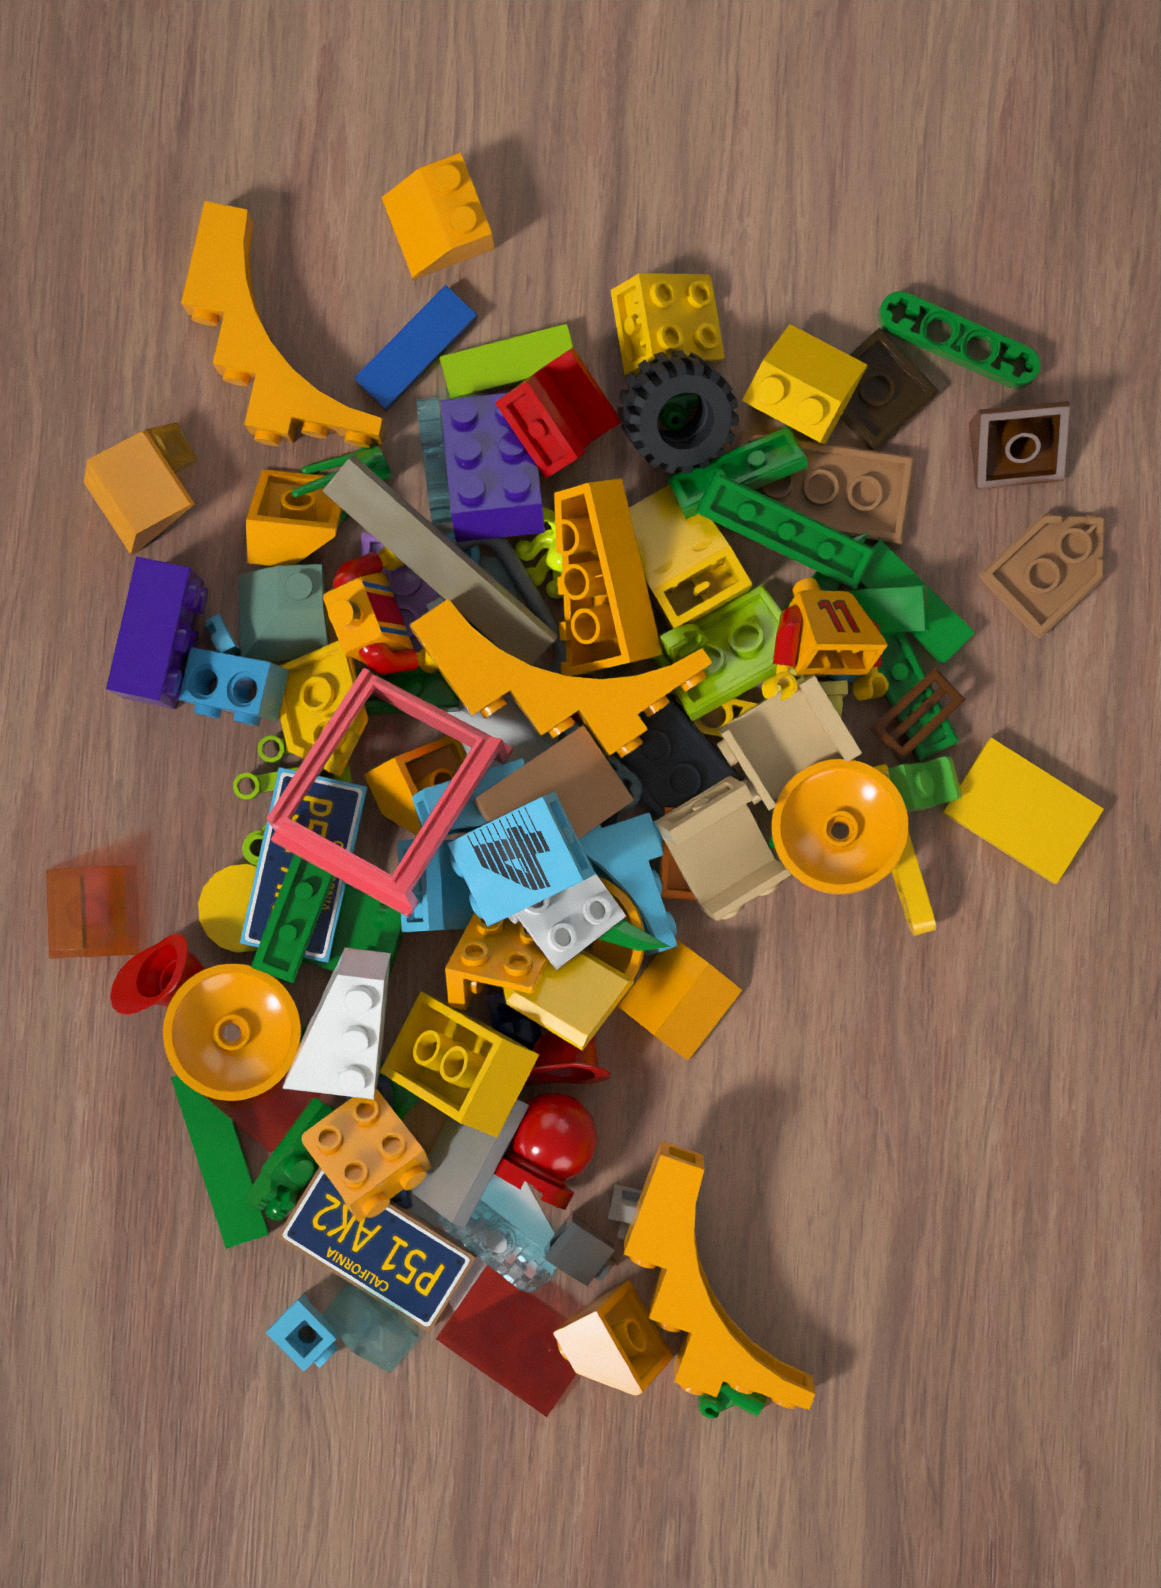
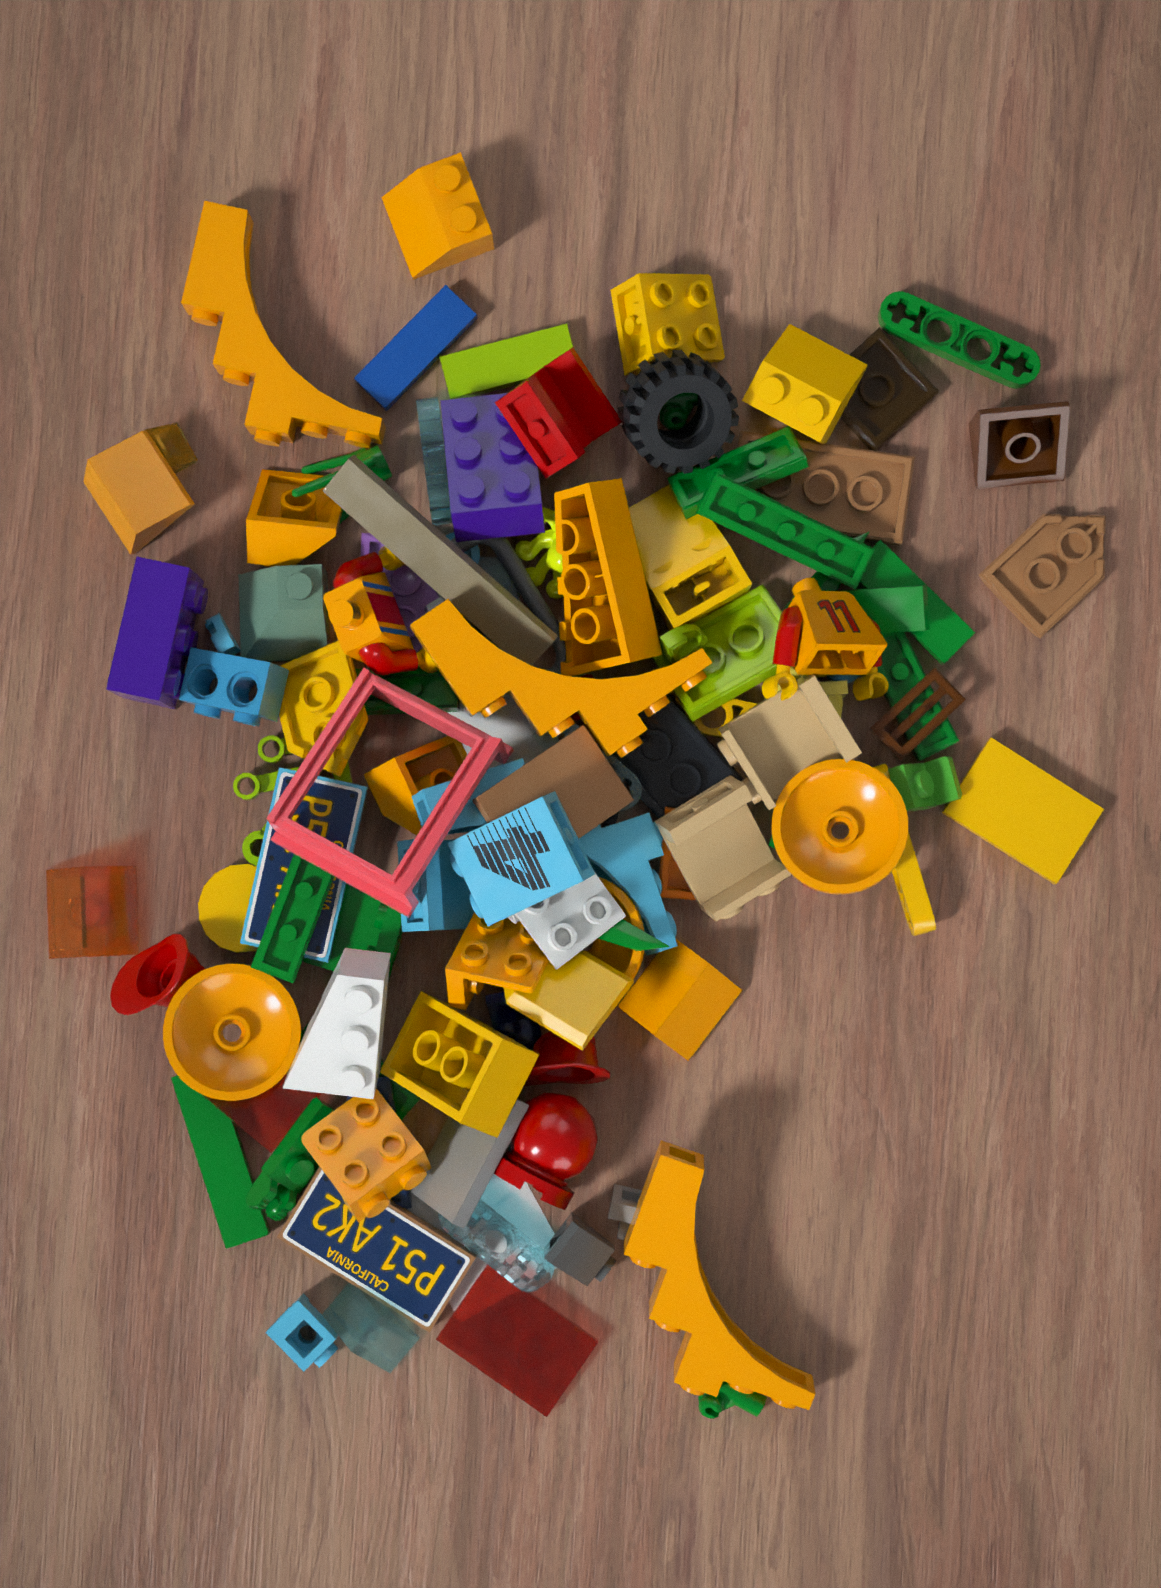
light orange slope [553,1279,674,1396] -> none

